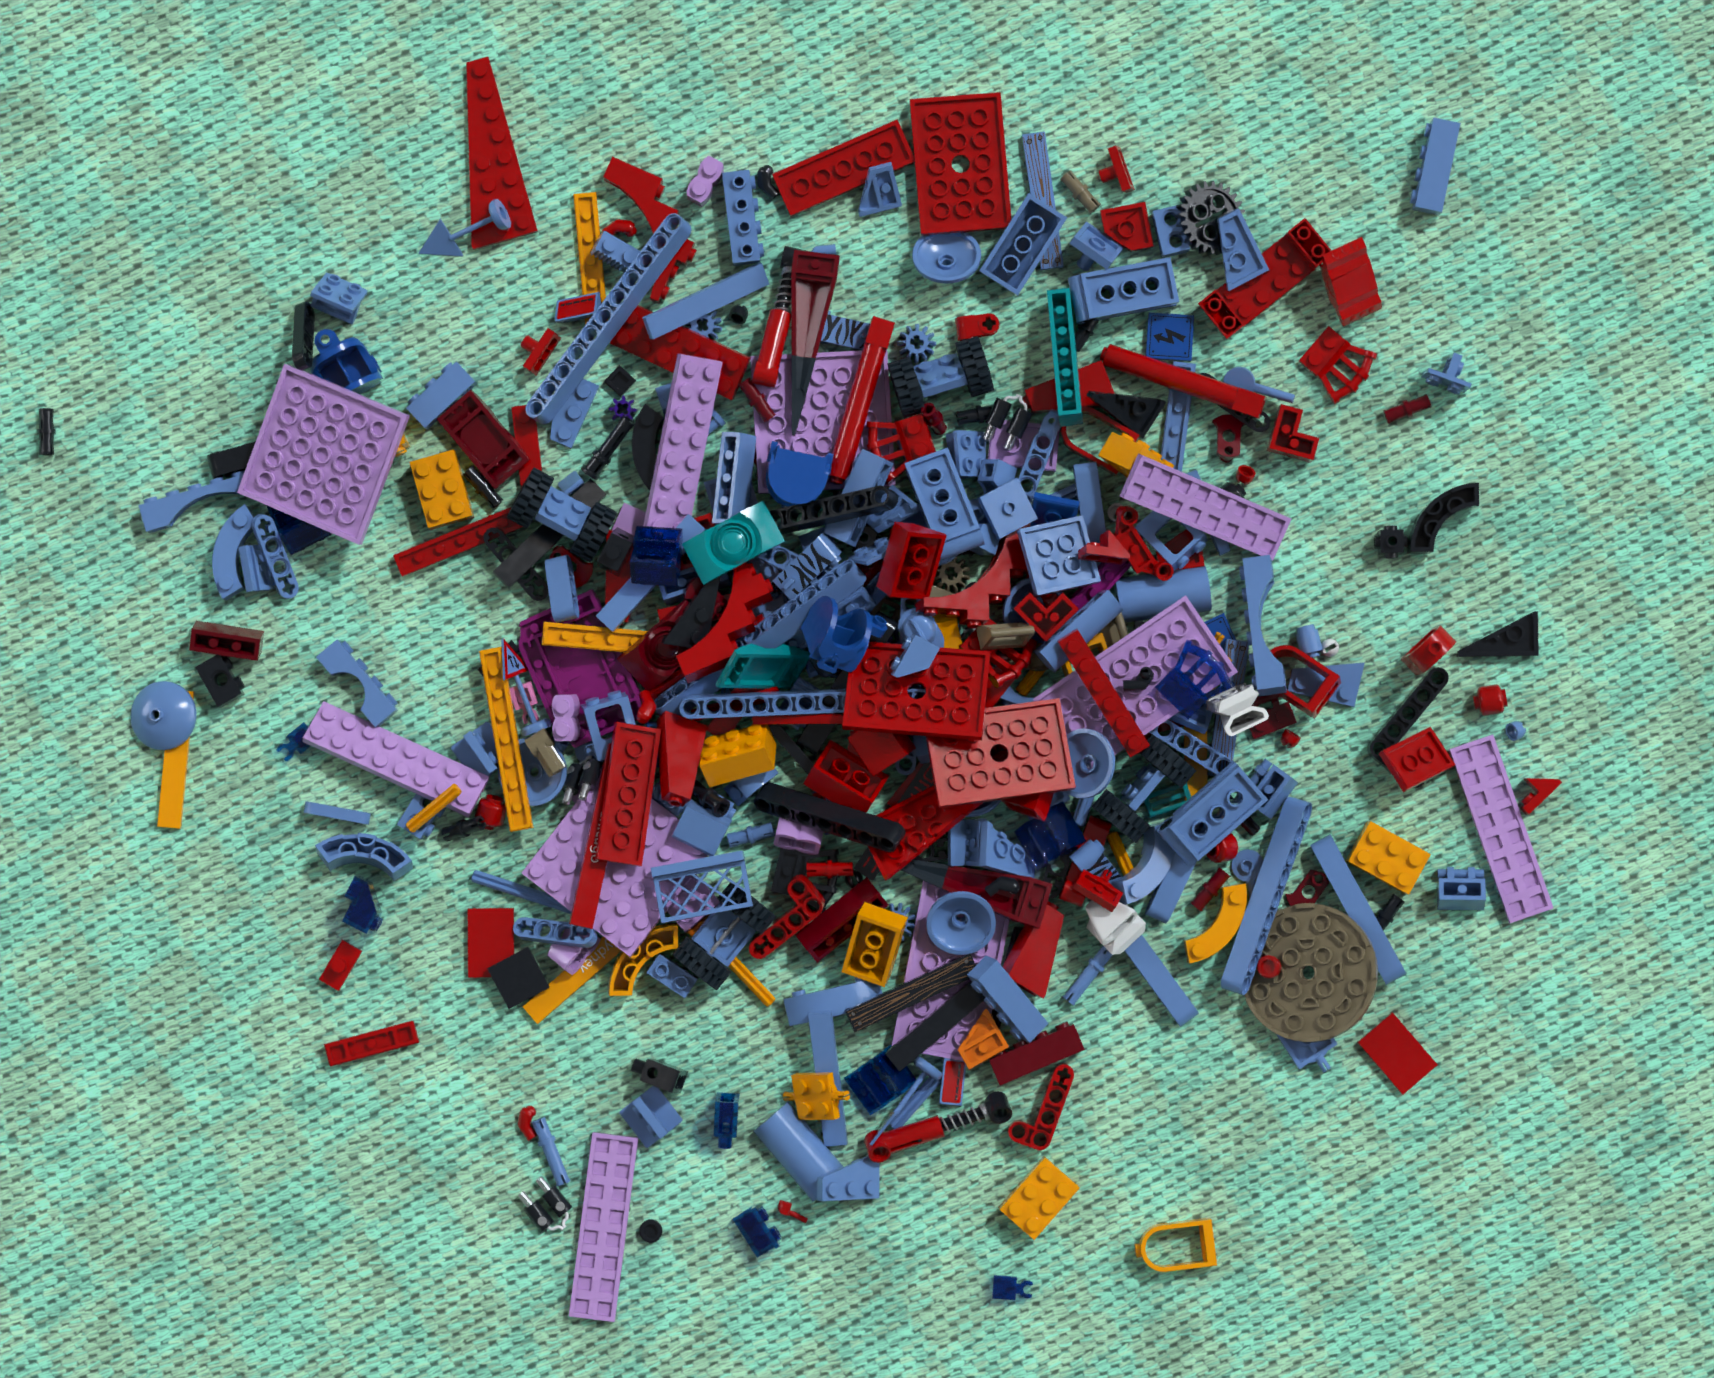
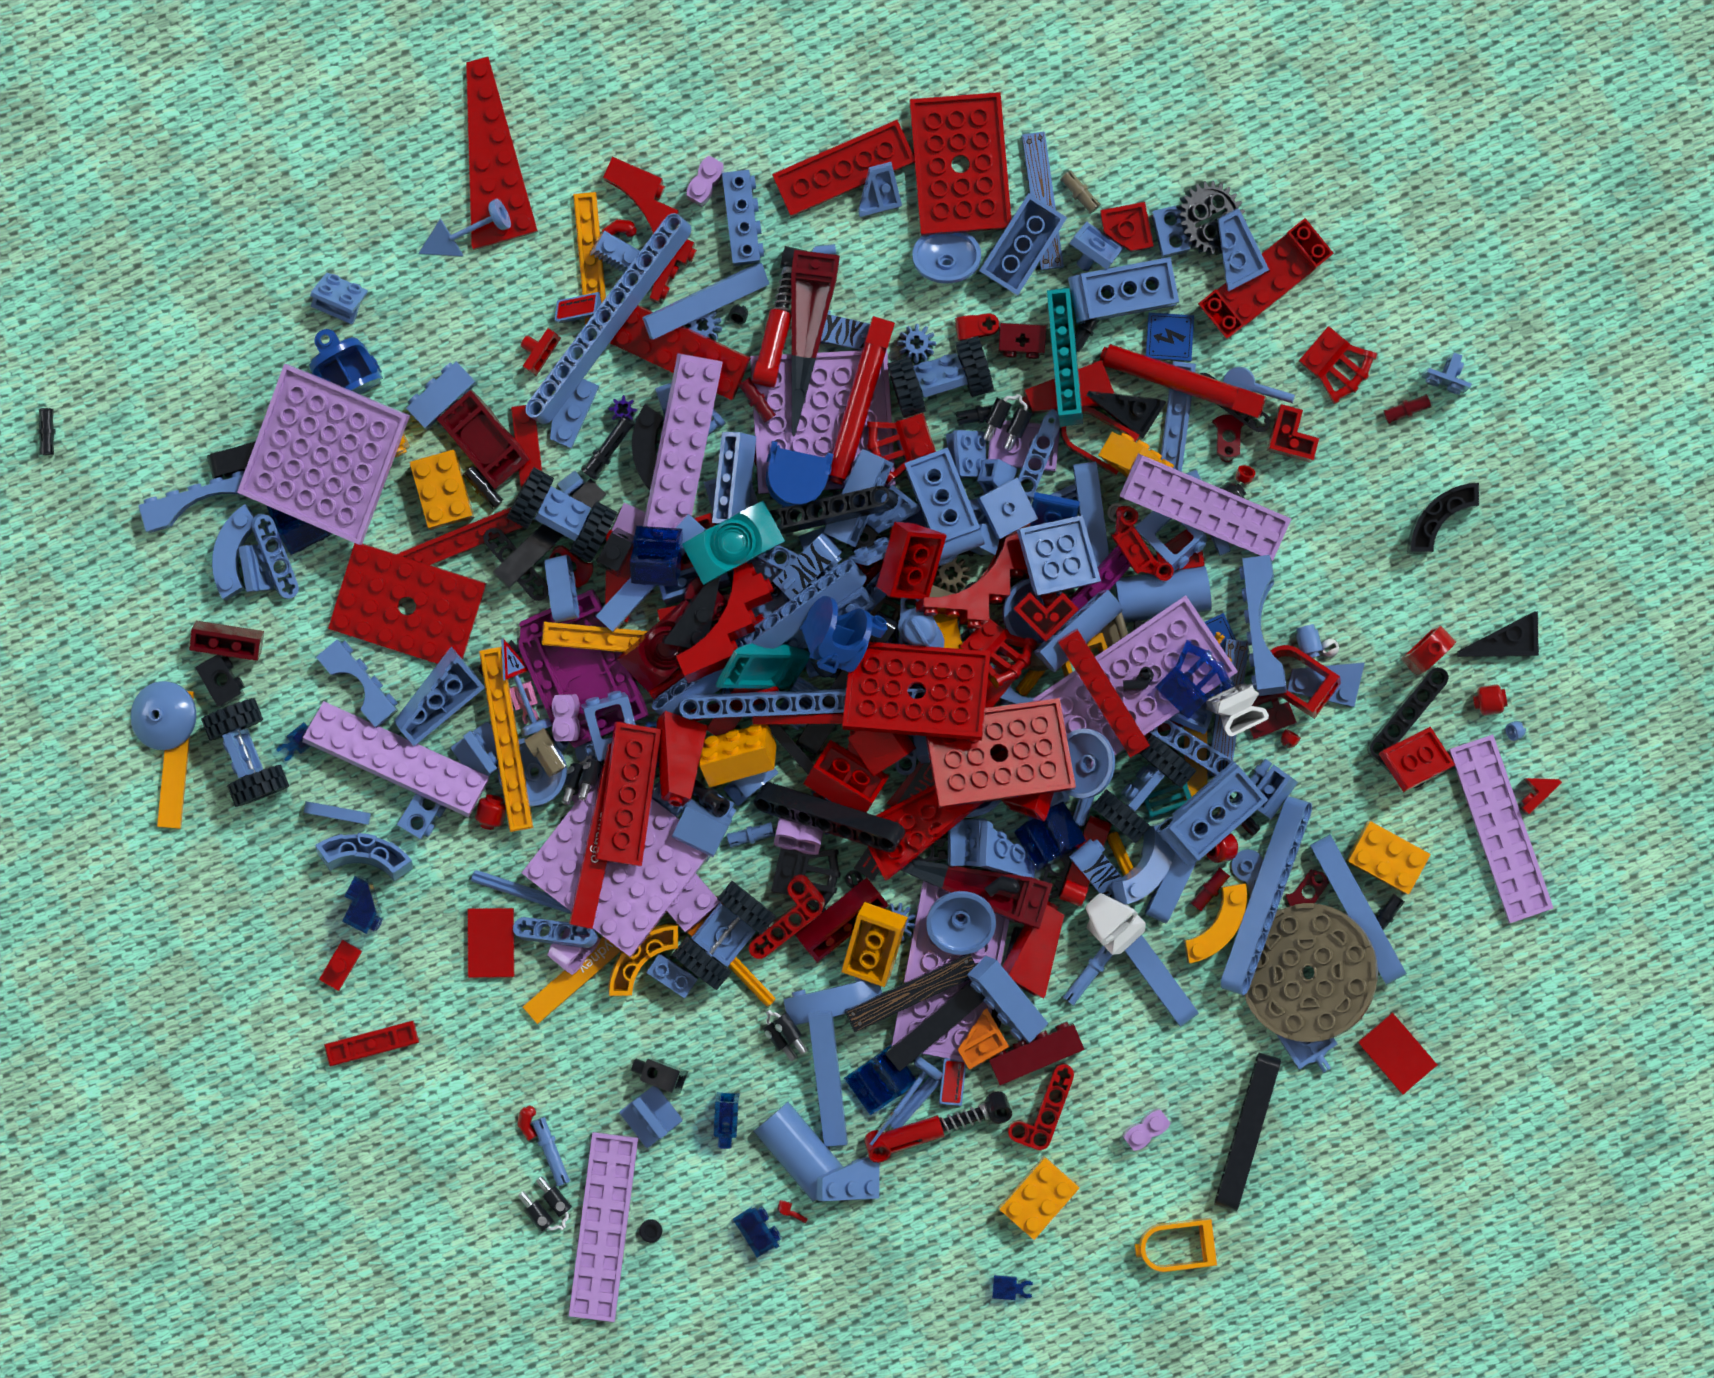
black beam [292,301,315,370] -> none
light orange axle [406,784,462,833] -> none
black pin [441,816,486,842] -> none
black tile [487,947,550,1009] -> none
black tile [604,365,636,397] -> none
red arm [636,690,656,724] -> none
medium blue fence [651,851,753,923] -> none
black arm [757,165,779,200] -> none
light orange plate [783,1072,850,1120] -> none
red pin [806,860,853,879] -> none
medium blue slope [890,633,940,678] -> none
dark red pin [921,403,947,435] -> none
dark tan tile [976,622,1035,650] -> none
red plate [1072,869,1123,912] -> none
red slope [1078,530,1130,565] -> none
red tile [1099,145,1135,193] -> none
red tile [1257,955,1281,979] -> none
red slope [1320,237,1382,327] -> none
black brick [1374,525,1408,559] -> none
medium blue brick [1410,118,1461,216] -> none
medium blue brick [1437,867,1486,910] -> none
none -> black plate [201,698,289,807]
none -> red plate [328,543,487,664]
none -> medium blue wedge [394,646,485,746]
none -> black piece [763,1010,807,1061]
none -> dark red brick [998,323,1046,359]
none -> lavender brick [1123,1108,1170,1151]
none -> black beam [1214,1052,1281,1212]

